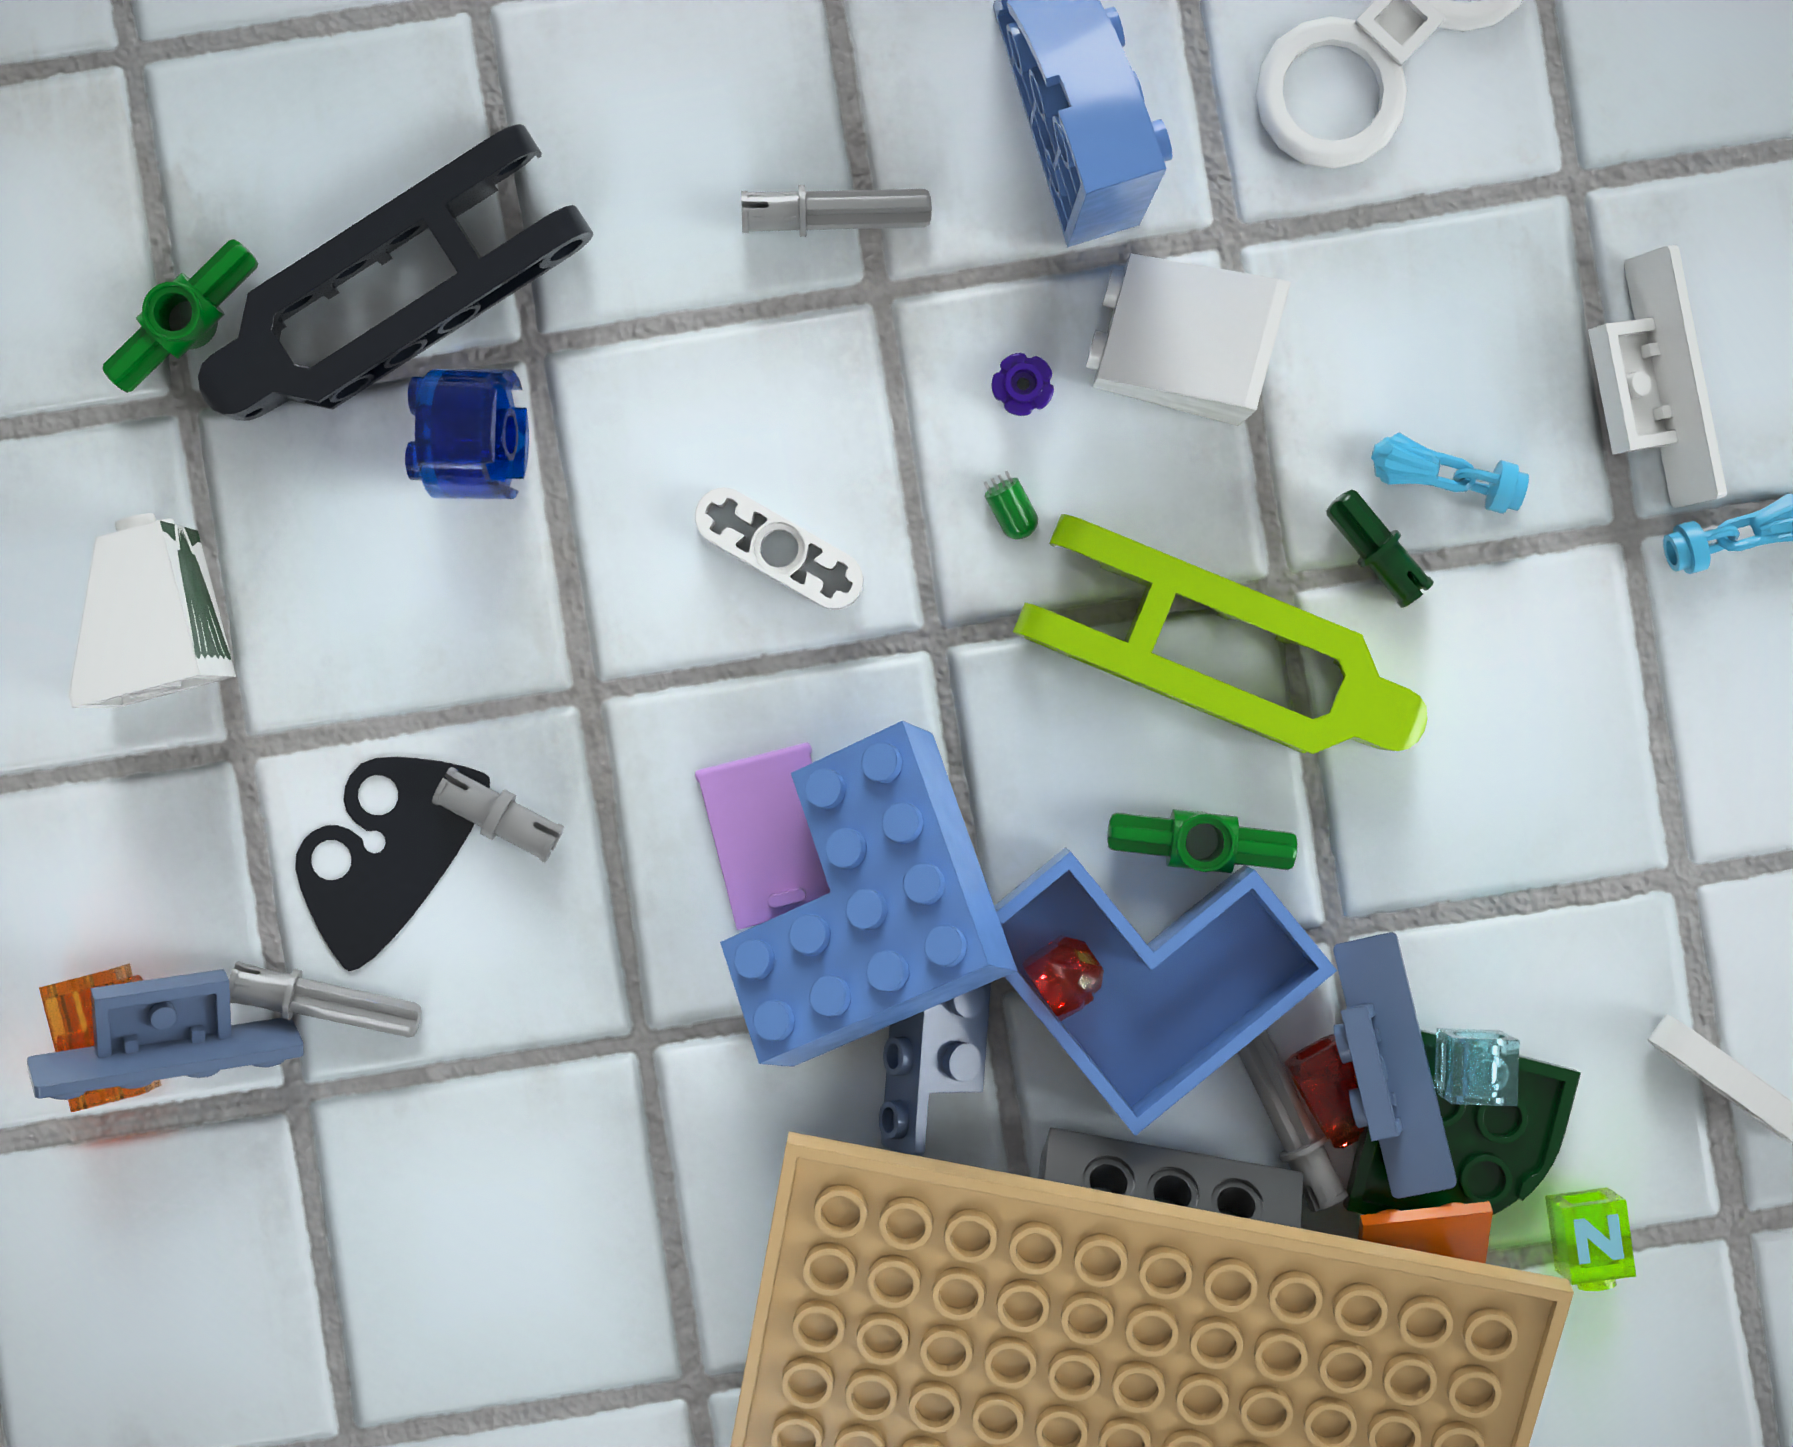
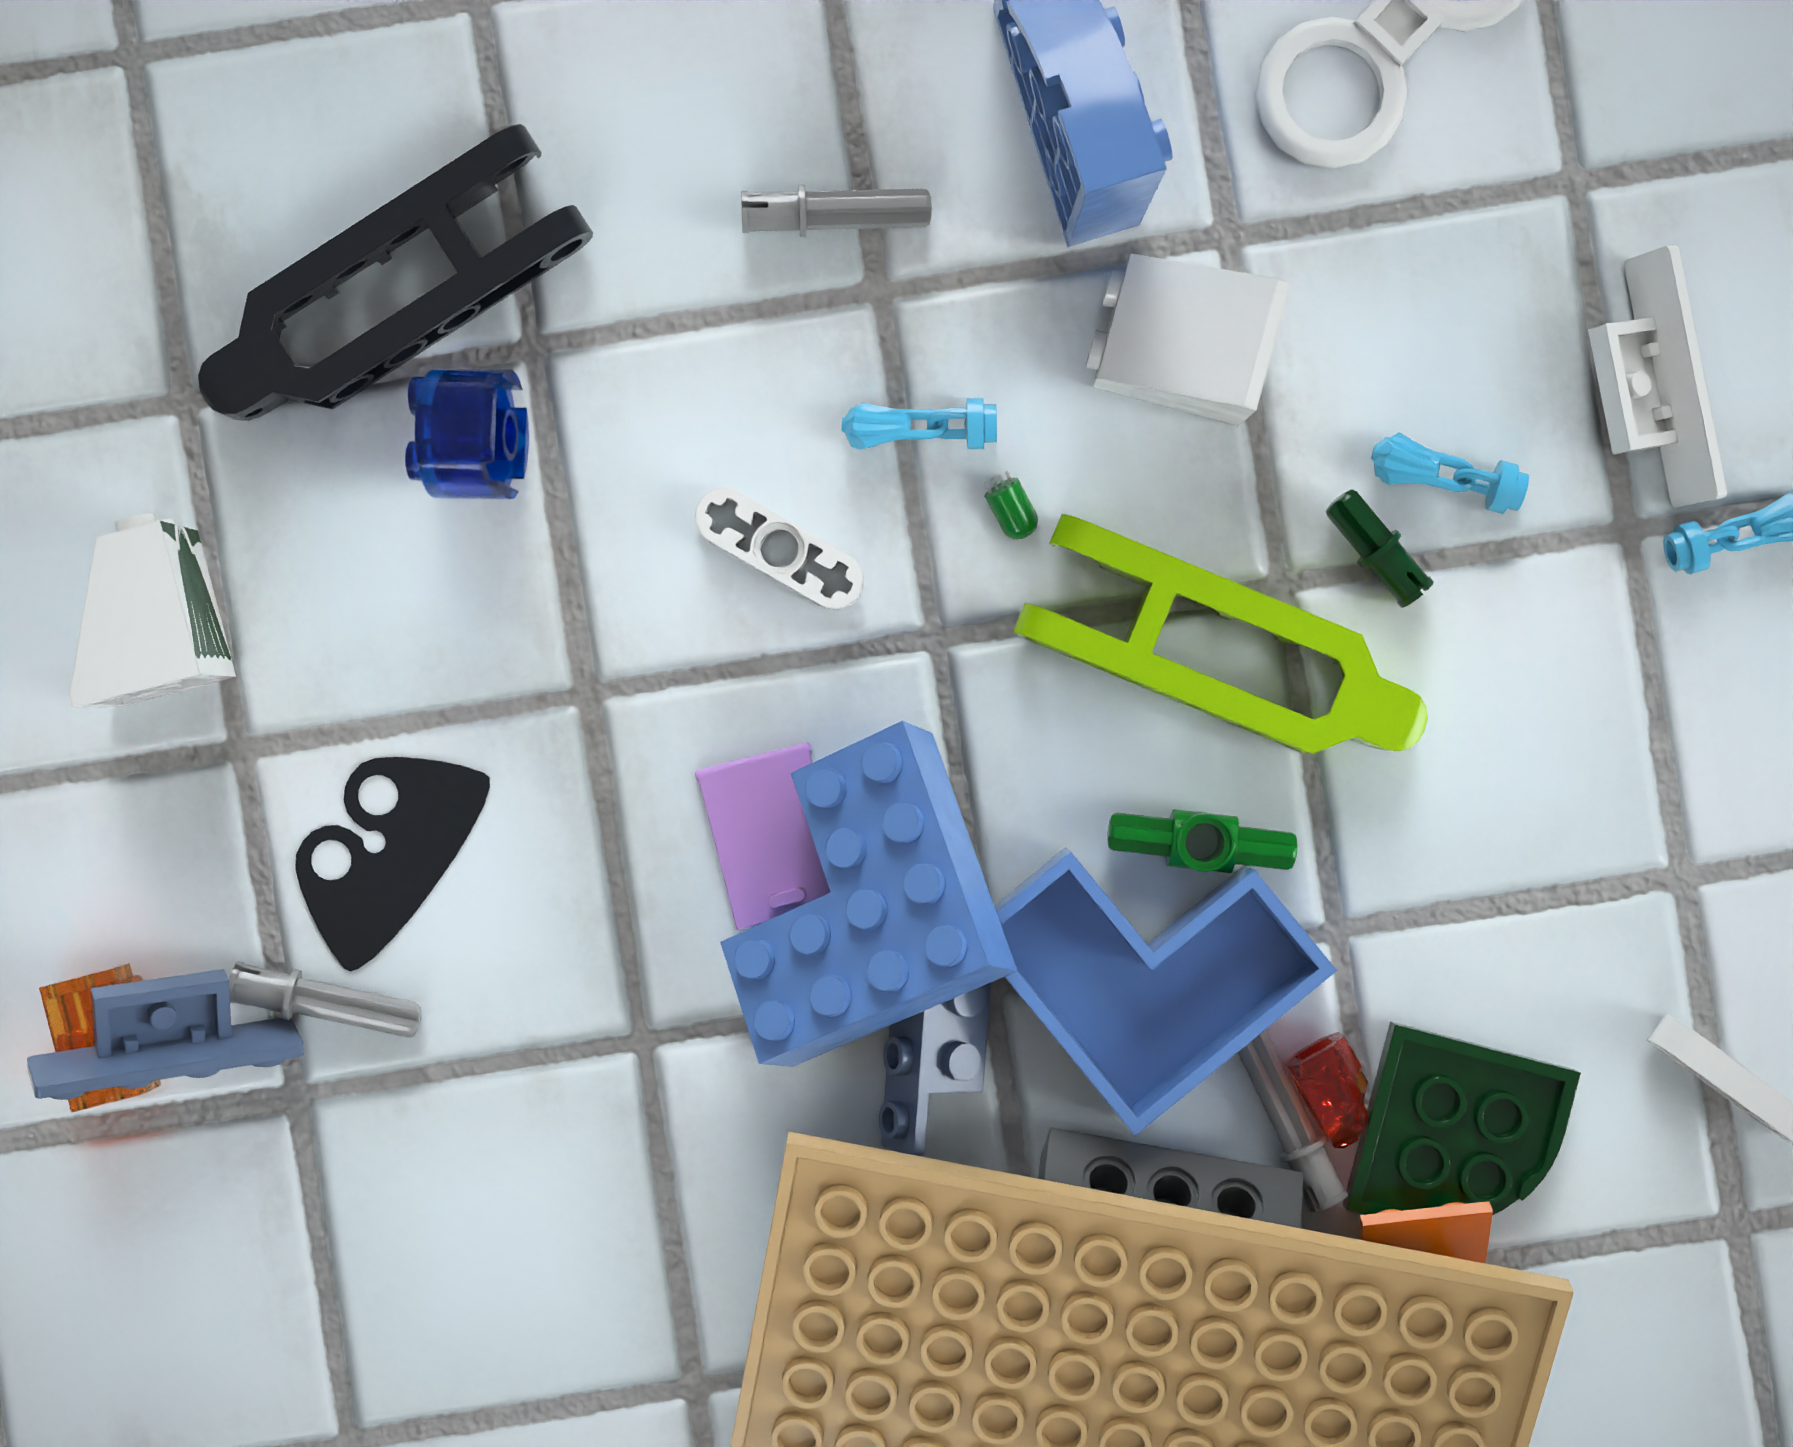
green axle [102,239,259,393] -> none
light grey pin [432,767,565,863] -> none
dark purple plate [991,353,1054,416] -> none
clear red rock [1022,935,1104,1022] -> none
sand blue bracket [1333,932,1457,1199] -> none
clear light blue brick [1434,1028,1520,1106] -> none
clear neon green brick [1545,1187,1636,1291] -> none
none -> medium azure piece [841,398,997,450]

